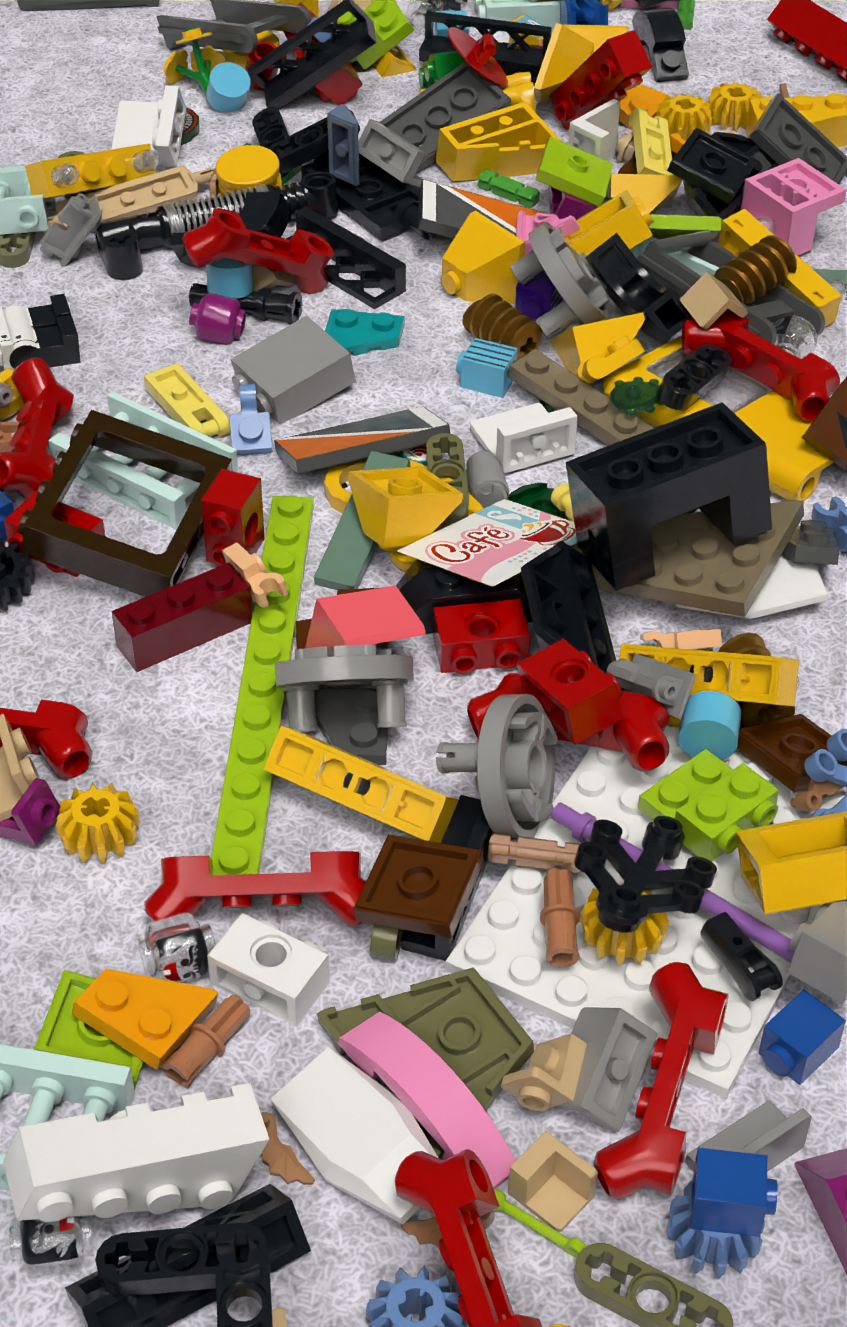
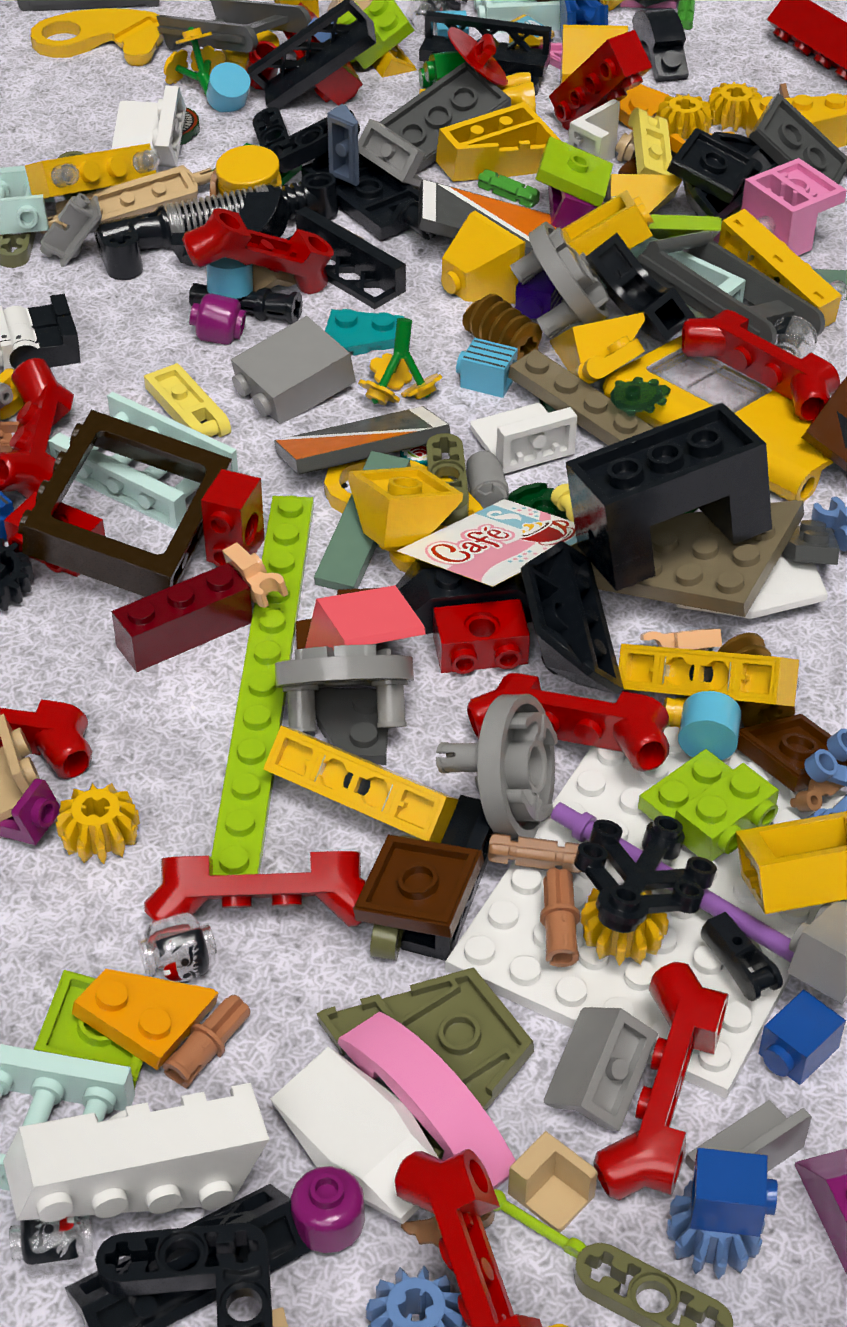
white brick [207,913,330,1026] -> none
plate [229,384,272,455] -> none
medium nougat piece [261,1112,315,1185] -> none
tan bracket [501,1033,587,1111] -> none
bright pink tile [516,210,580,255] -> none
red brick [516,638,622,745] -> none
yellow slope [534,23,594,103] -> none
light grey hinge [607,653,696,719] -> none
black beam [657,344,732,410] -> none
tan panel [679,272,748,329] -> none
pearl gold piece [714,235,797,306] -> none
none -> yellow animal [31,8,164,66]
none -> magenta head [290,1166,365,1254]
none -> yellow plant [358,318,442,406]

